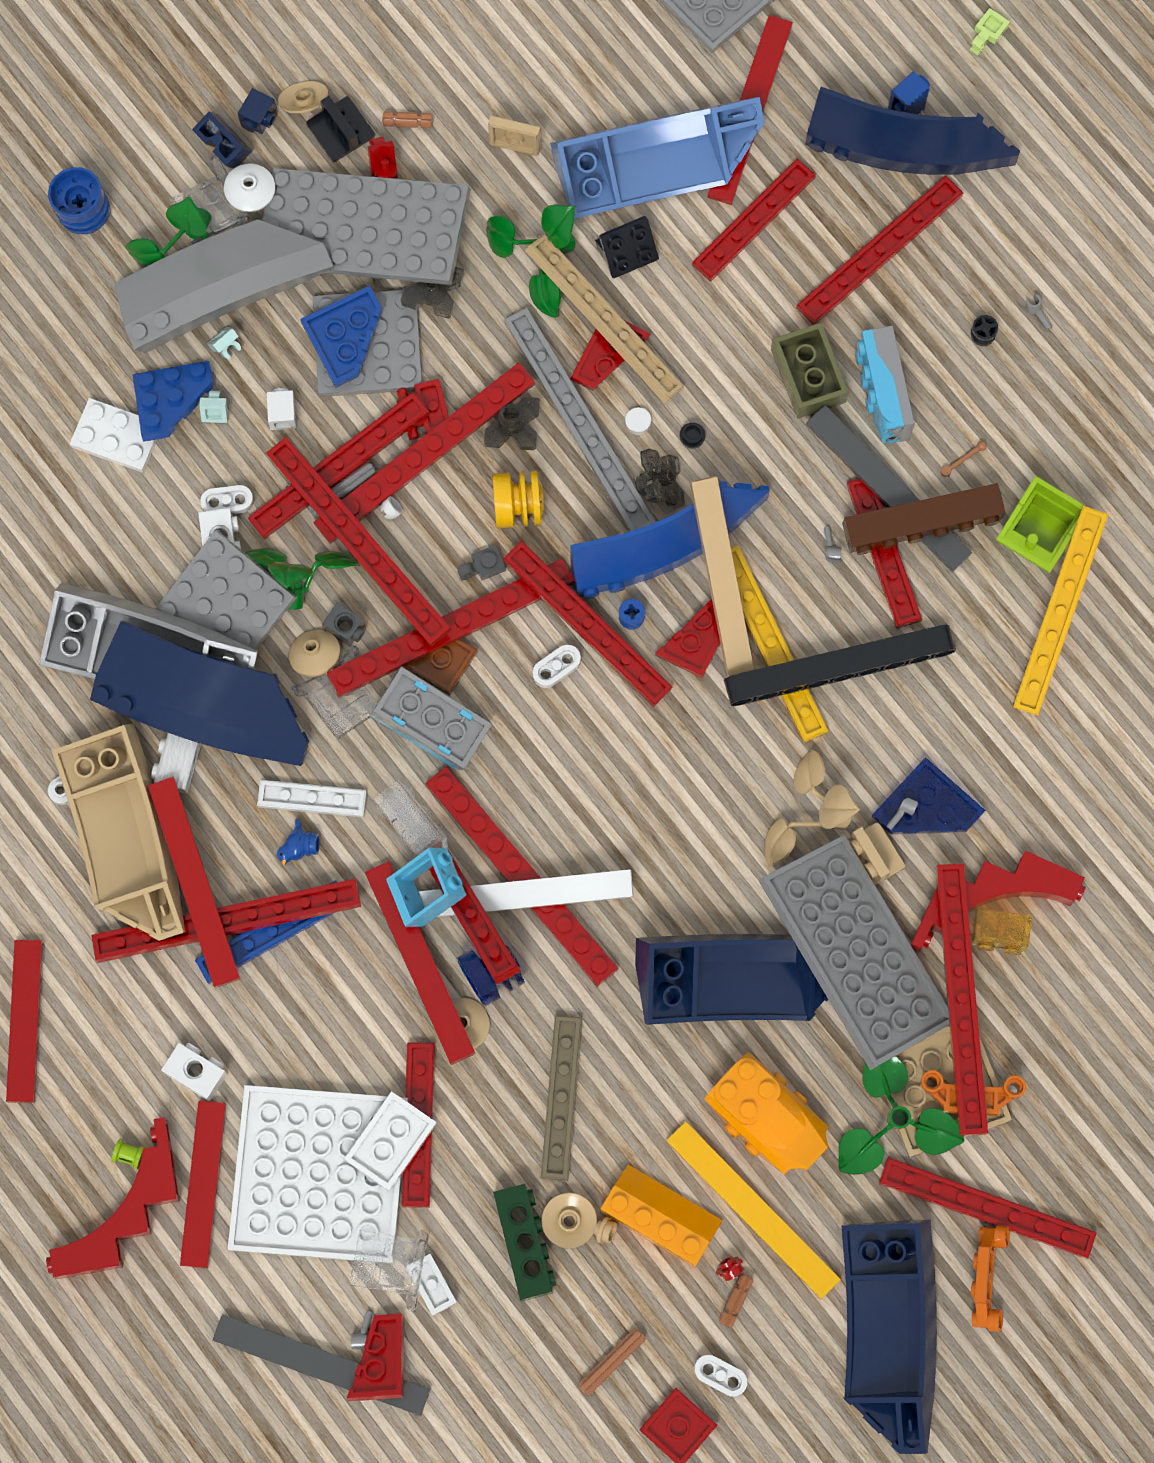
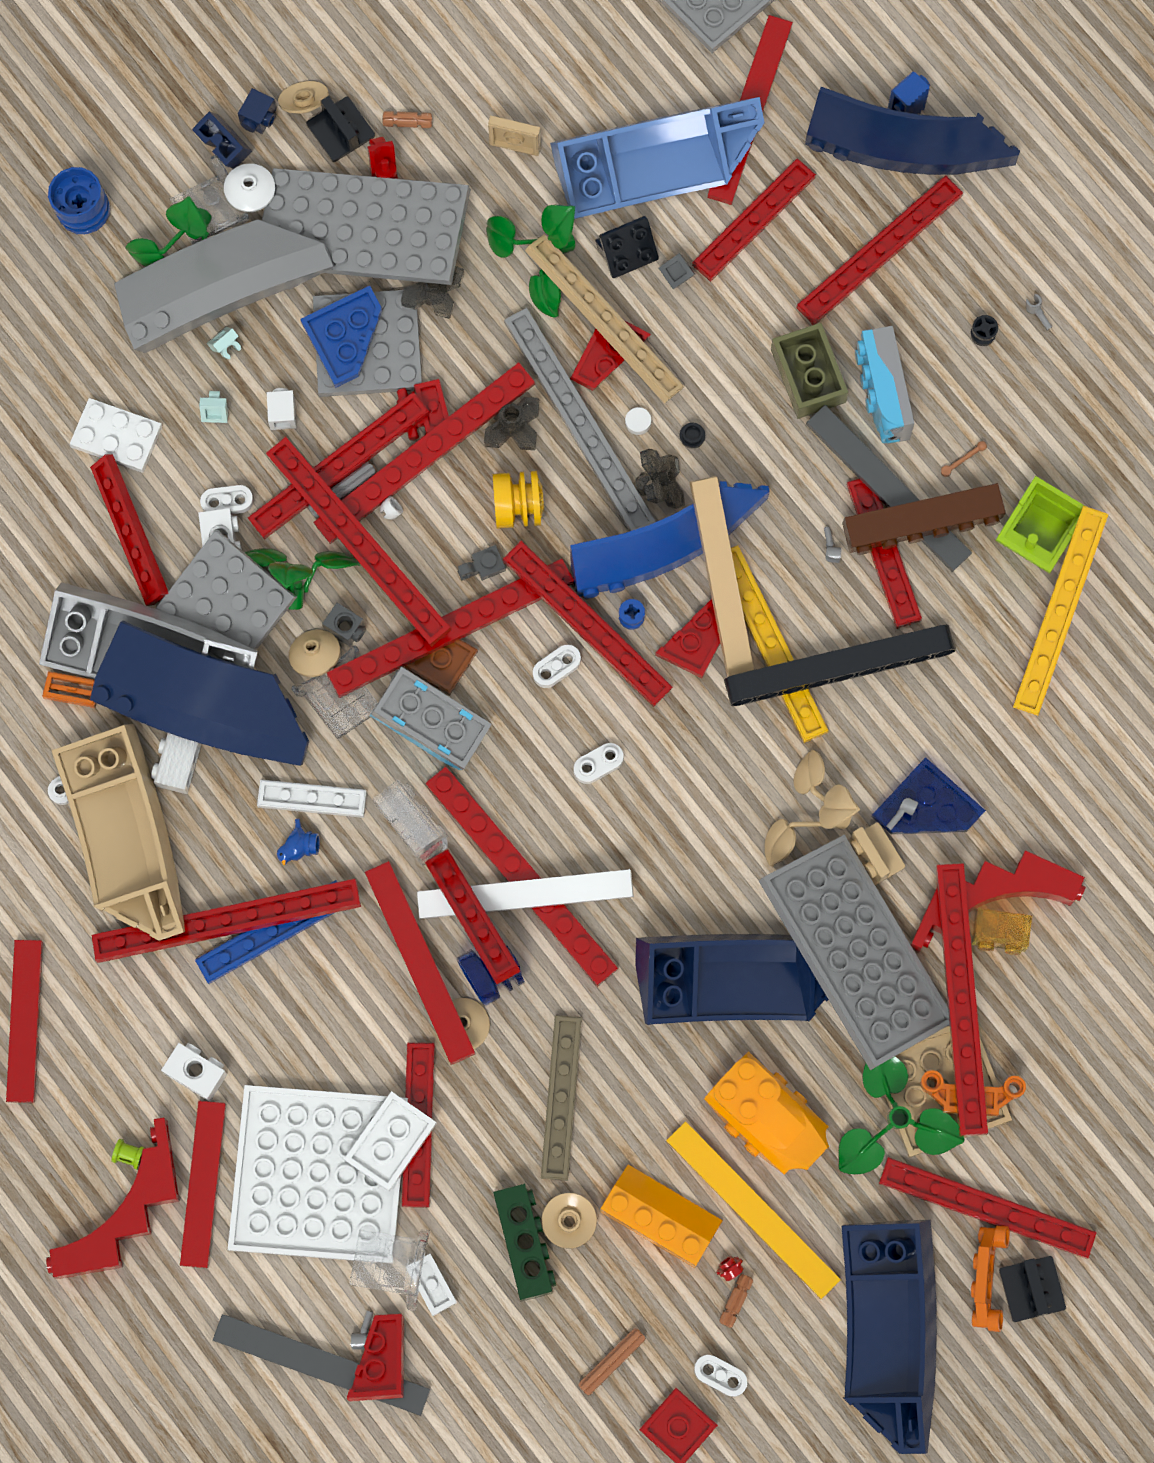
blue plate [132,361,214,442] -> none
red tile [148,777,241,988] -> none
medium azure window [386,847,466,927] -> none
tan plate [594,1216,617,1244] -> none
yellowish green plate [969,8,1010,56] -> none
none -> orange tile [42,671,96,708]
none -> red plate [90,454,169,606]
none -> white plate [574,743,623,784]
none -> dark grey brick [659,253,695,289]
none -> black bracket [999,1256,1066,1322]

